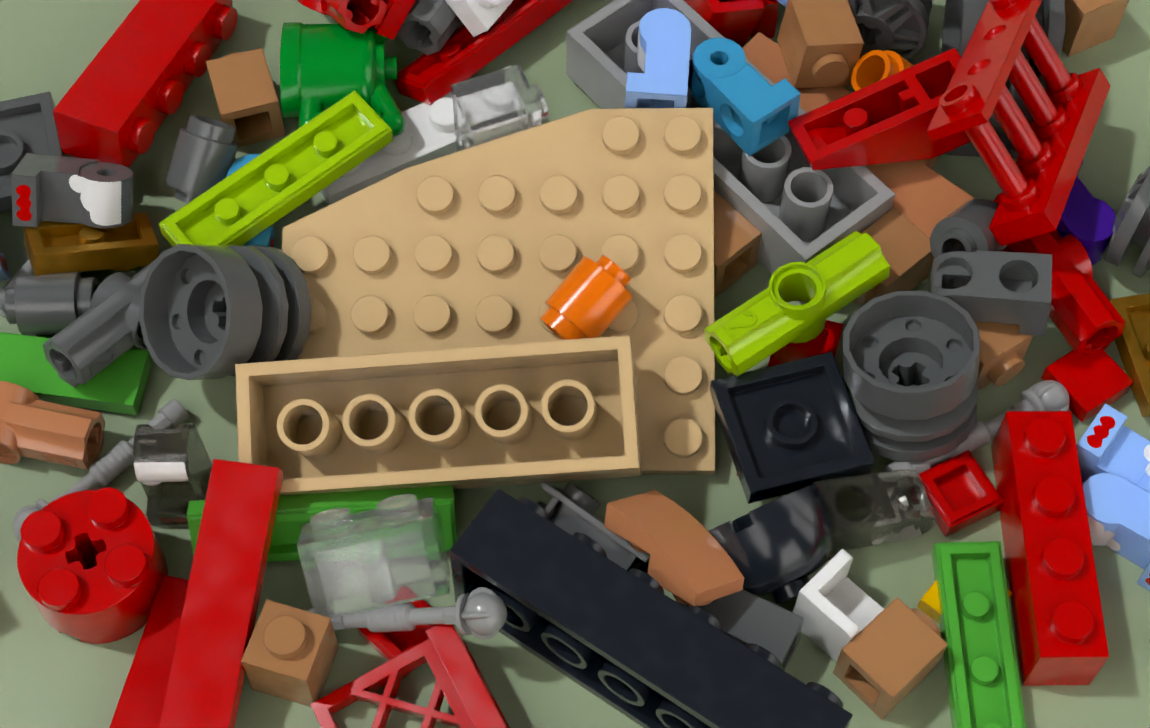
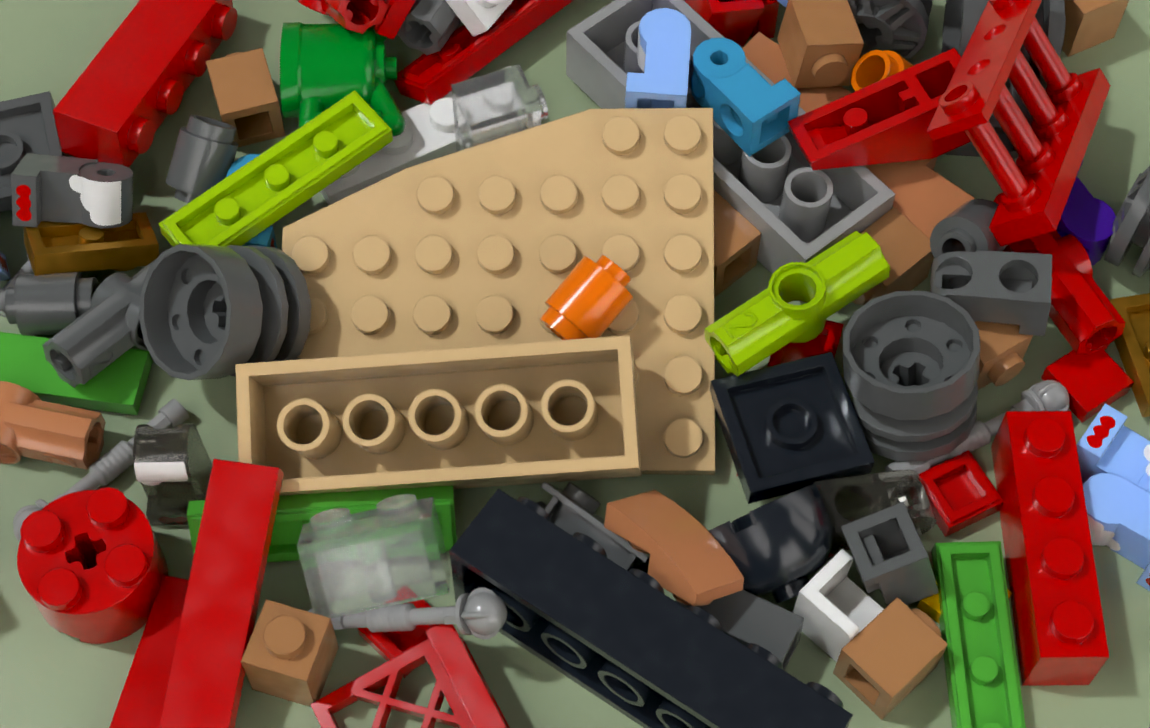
none -> dark grey brick [841,502,939,606]

